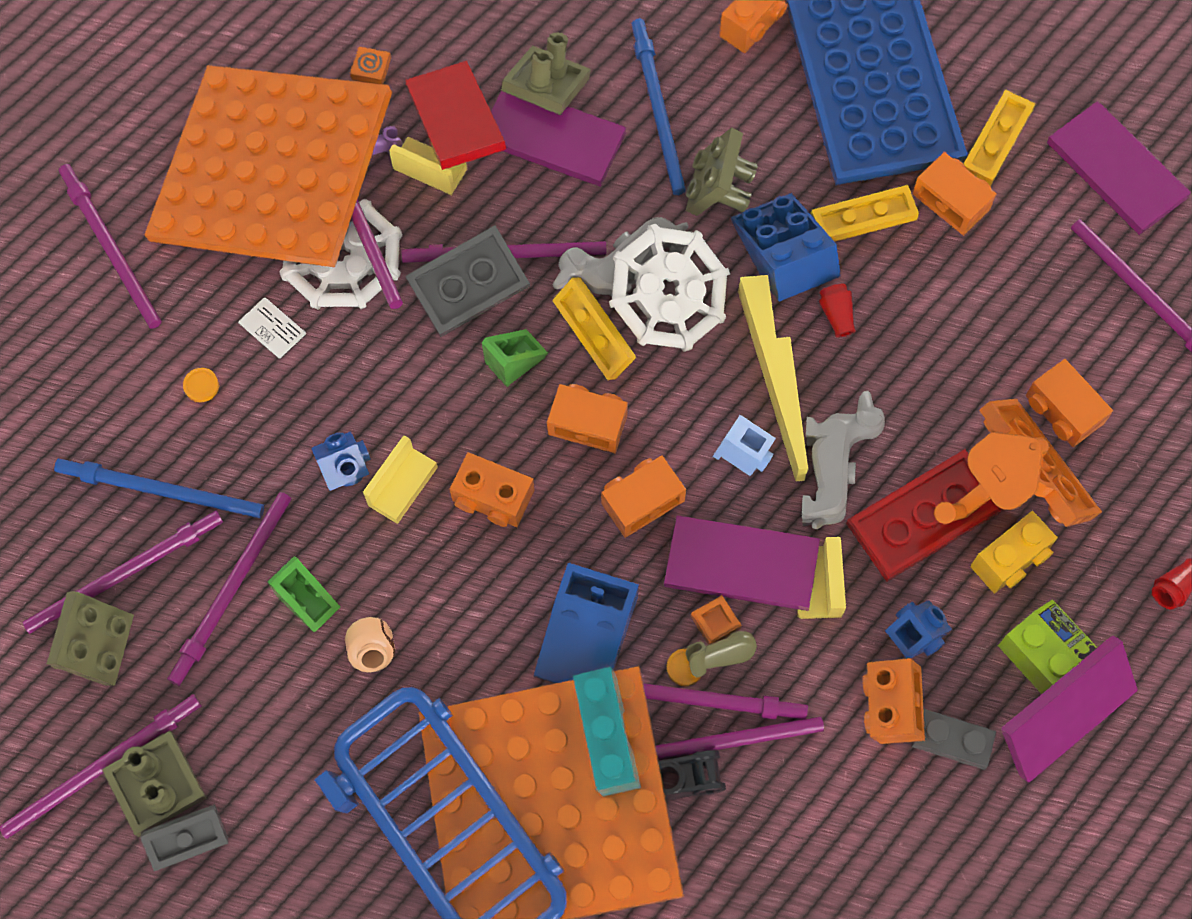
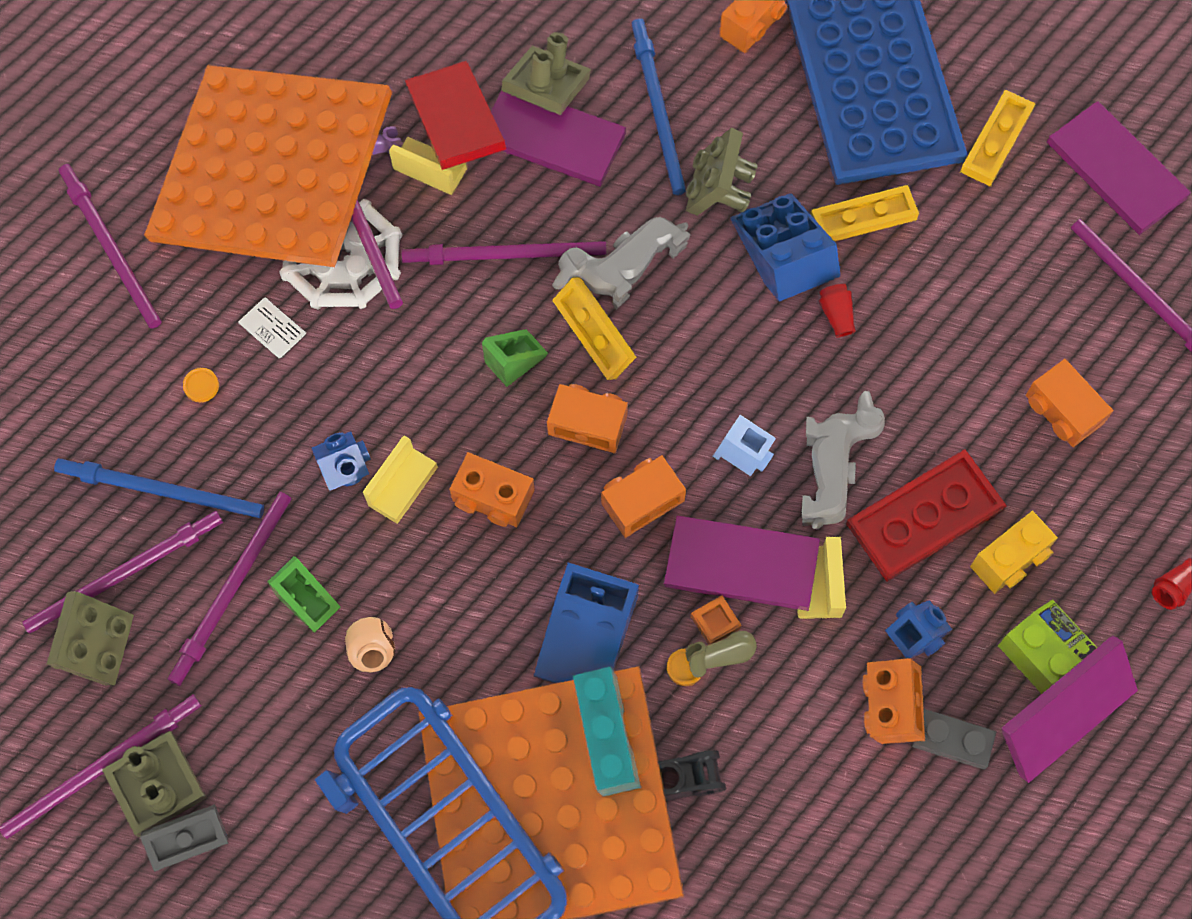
orange tile [350,46,391,85] -> none
dark grey plate [405,226,530,337] -> none
white plate [609,224,730,352] -> none
magenta bar [643,683,808,720] -> none
magenta bar [655,717,824,760] -> none
light yellow slope [738,275,808,481] -> none
orange brick [912,152,997,236] -> none
orange plate [934,399,1102,527] -> none

